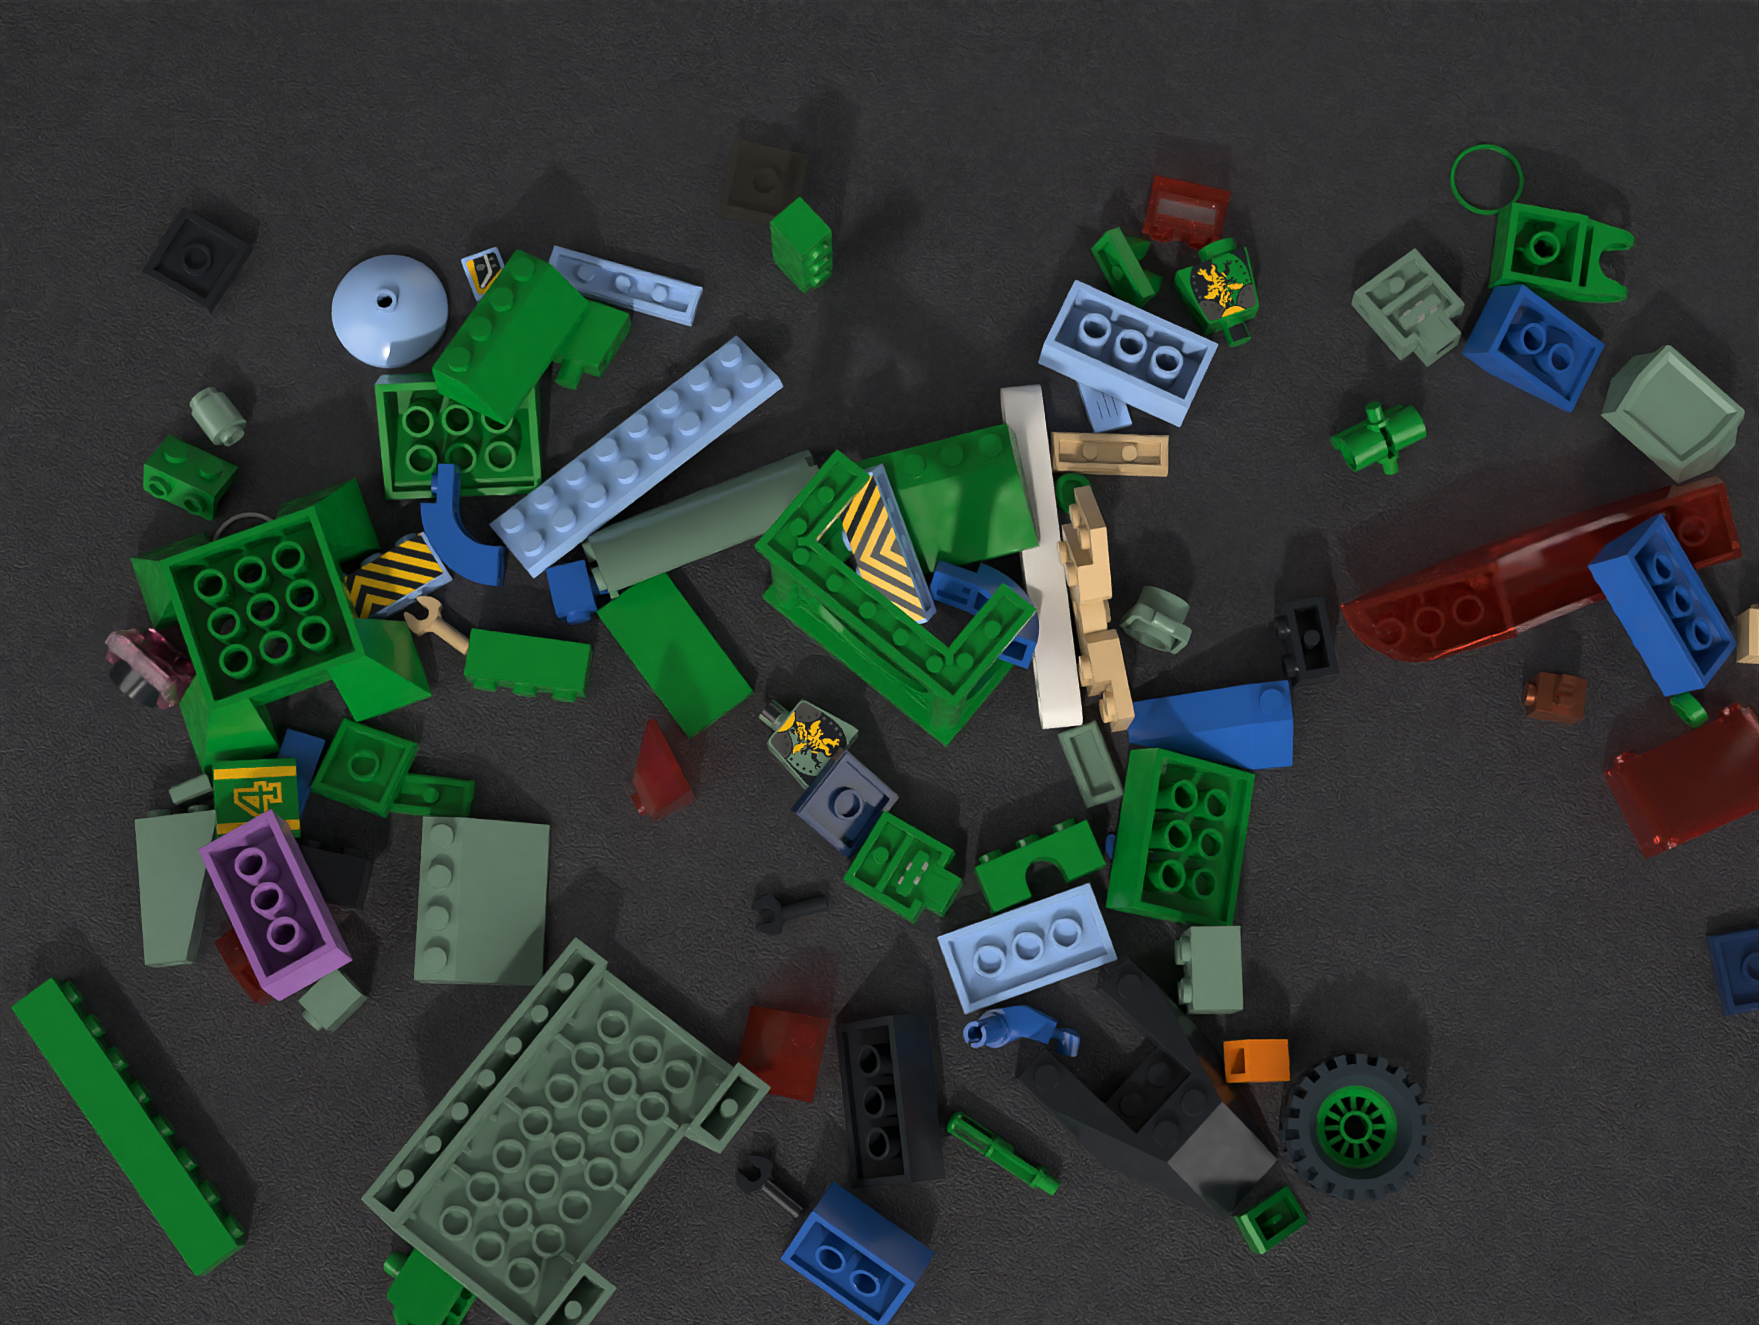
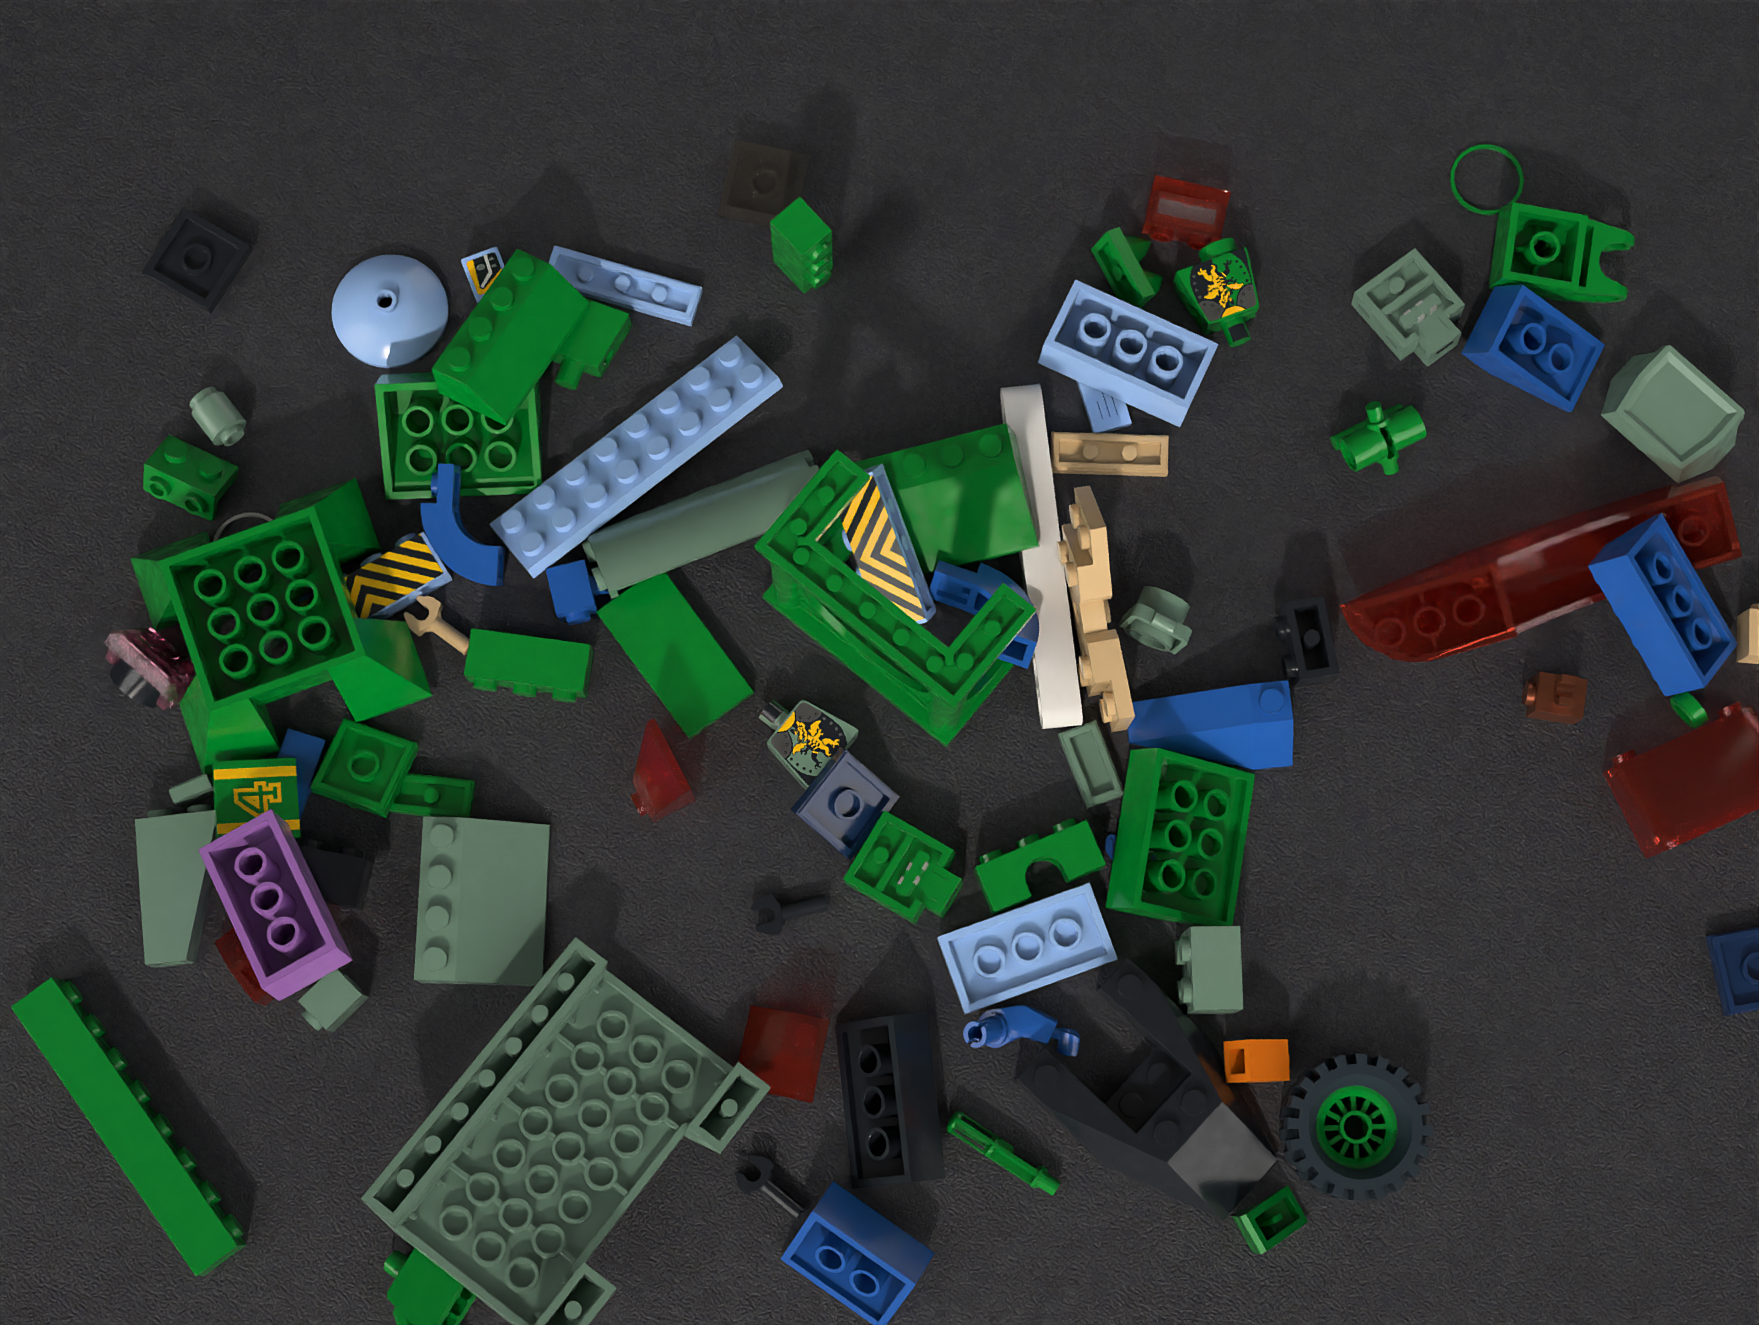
green tile [1054,473,1092,514] -> none

